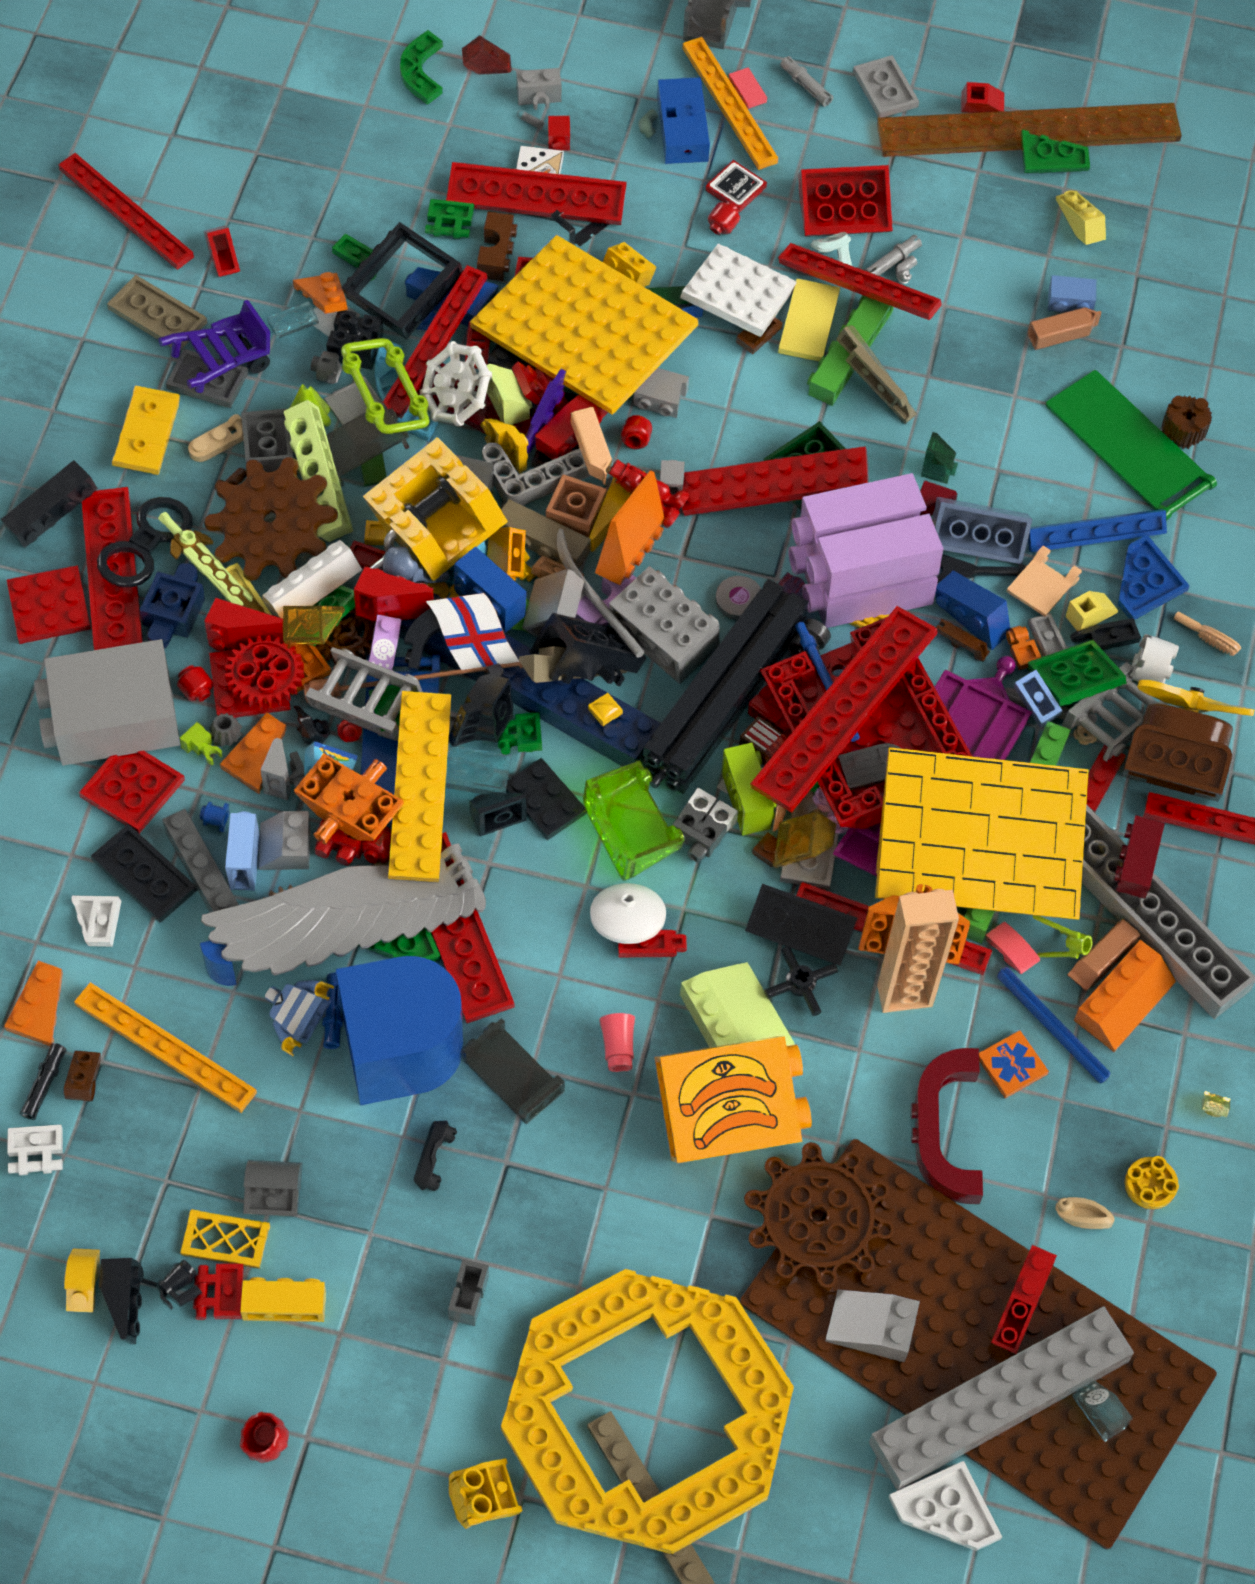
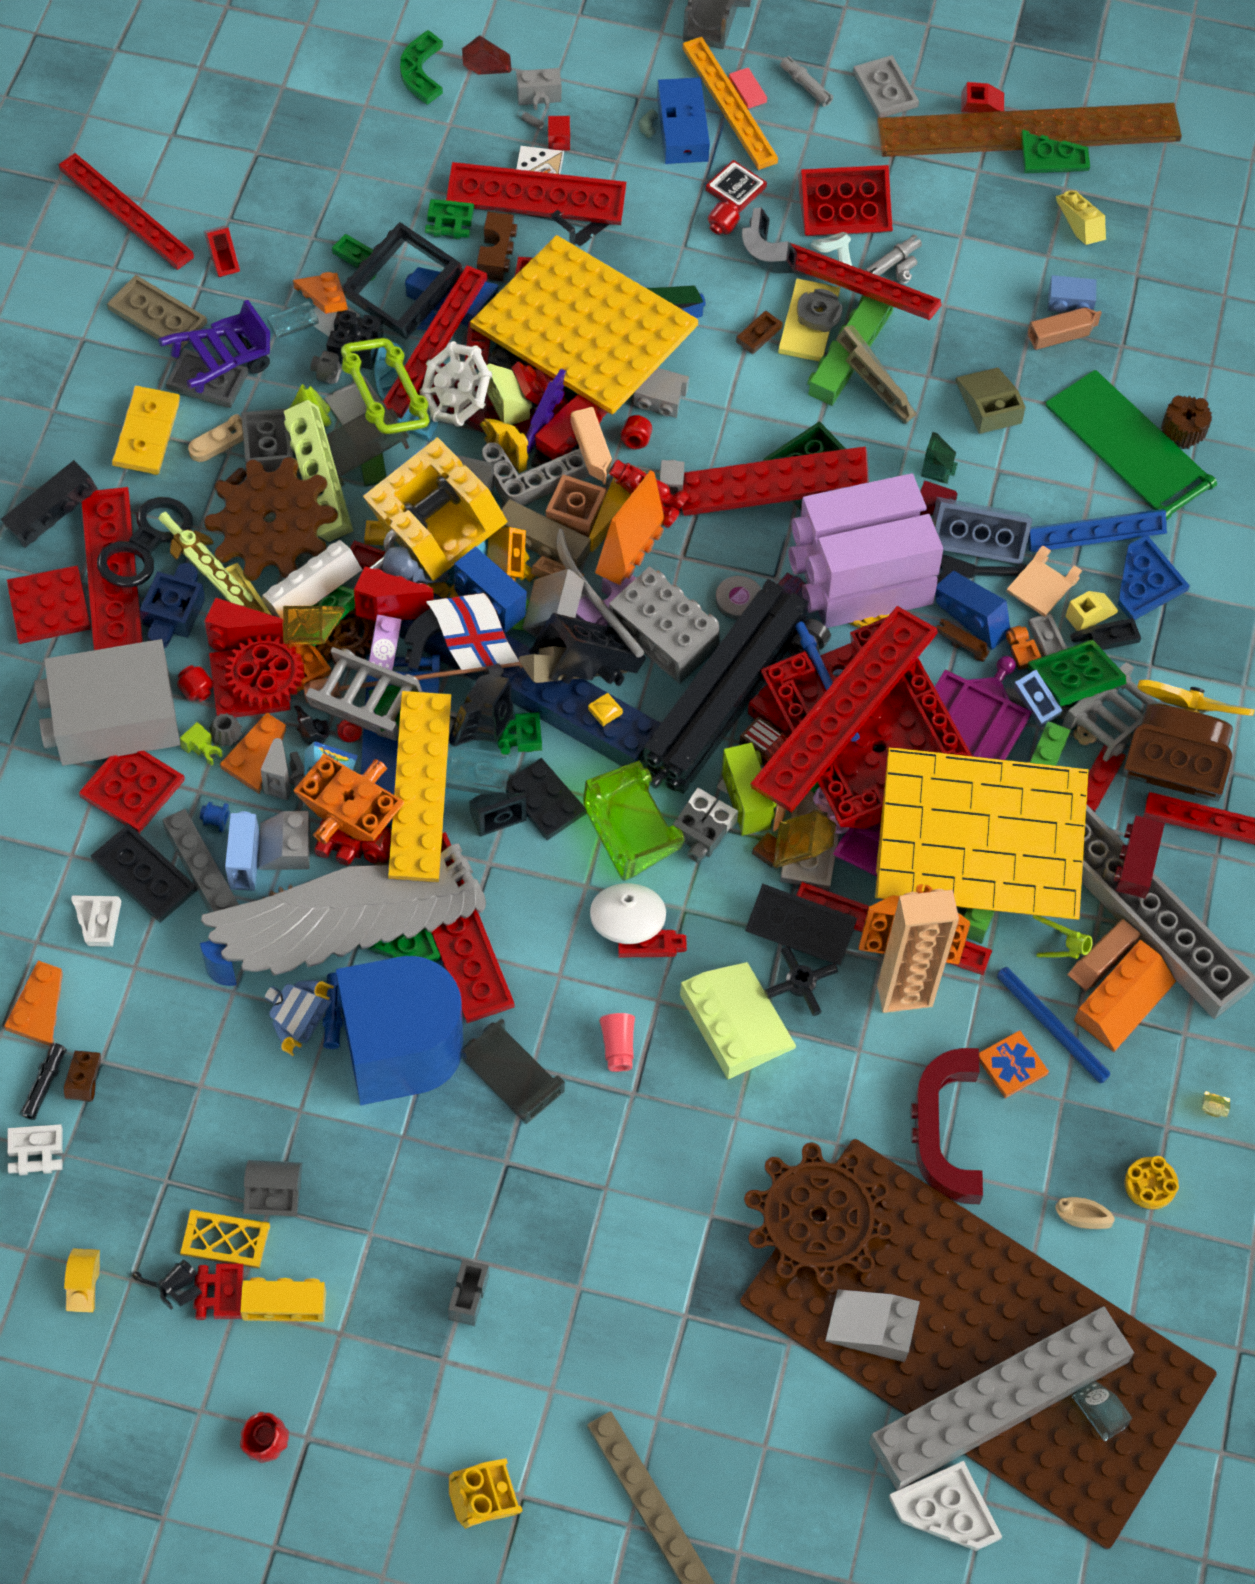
light orange plate [74,982,257,1113] -> none
black slope [99,1258,144,1344] -> none
black piece [413,1120,457,1191] -> none
yellow plate [501,1269,794,1554] -> none
yellow brick [603,242,657,287] -> none
light orange brick [654,1036,812,1163] -> none
white plate [680,244,797,337] -> none
dark grey window [838,743,901,791] -> none
coral slope [986,921,1040,974] -> none
red slope [991,1245,1057,1354] -> none
white brick [1130,634,1179,683] -> none
light nougat piece [1174,611,1241,656] -> none
none -> arch [742,207,797,274]
none -> dark grey plate [797,289,842,332]
none -> olive slope [955,367,1026,434]

